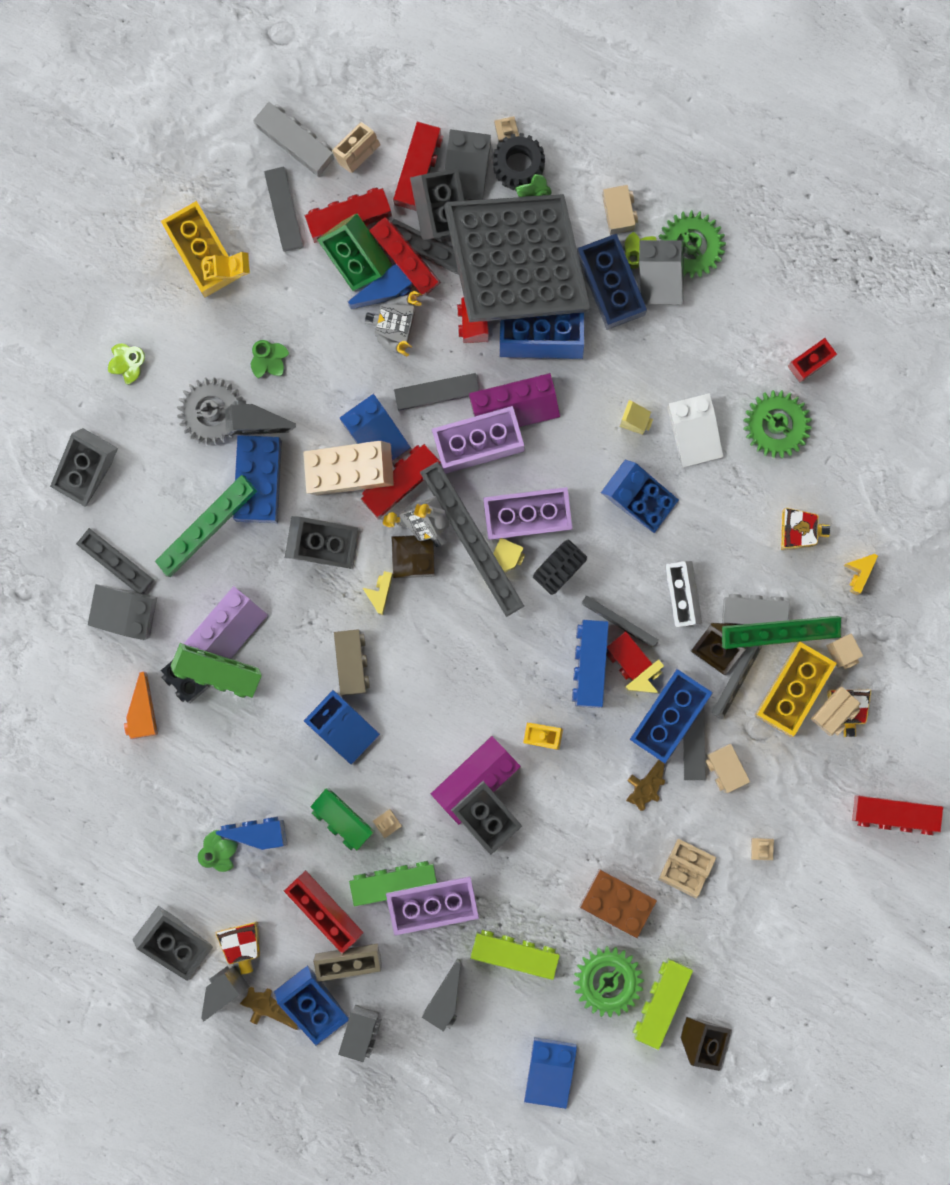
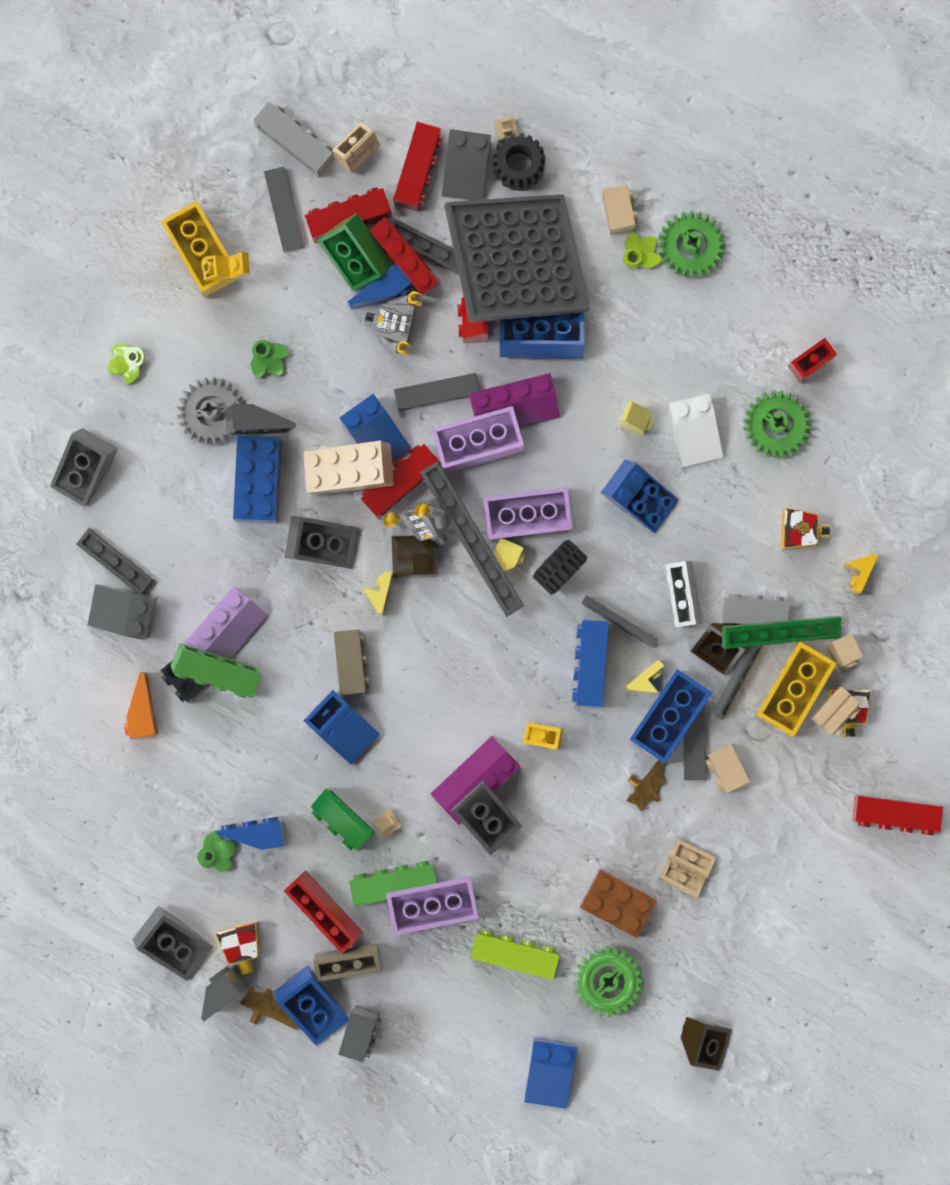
green plate [155,475,257,577] -> none
dark grey brick [410,168,464,240] -> none
dark grey slope [422,958,461,1032] -> none
bright green plate [516,174,552,197] -> none
dark blue brick [577,233,647,330] -> none
red brick [606,632,652,681] -> none
lime brick [632,958,693,1050] -> none
slope [639,240,685,305] -> none
tan tile [751,838,774,860] -> none

